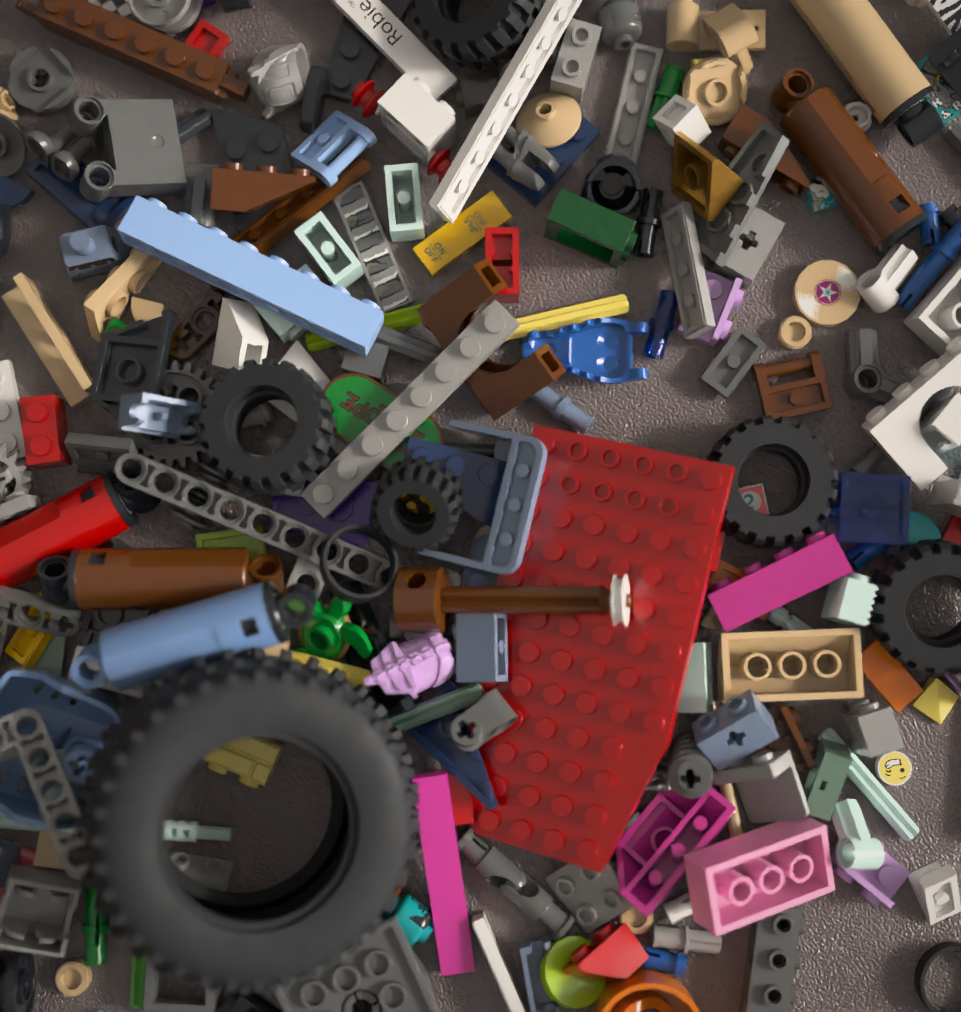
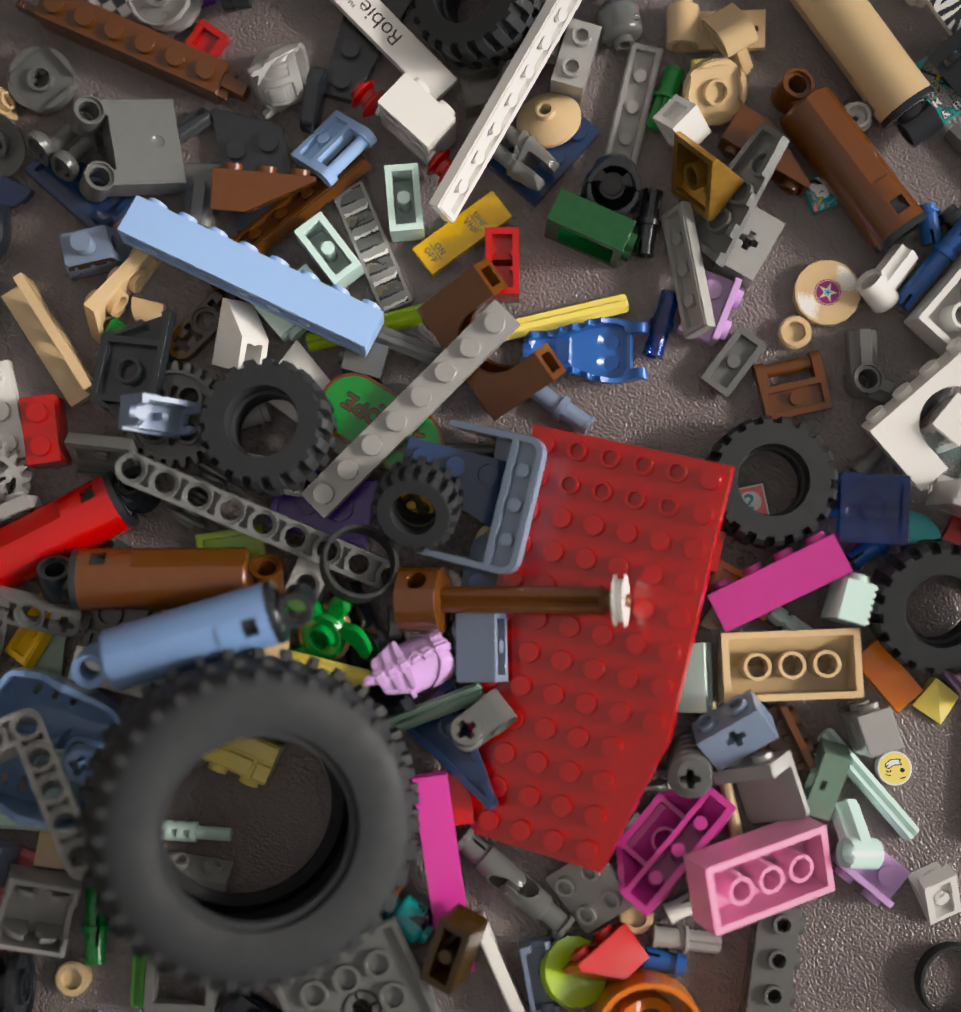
none -> dark brown brick [419,903,489,996]

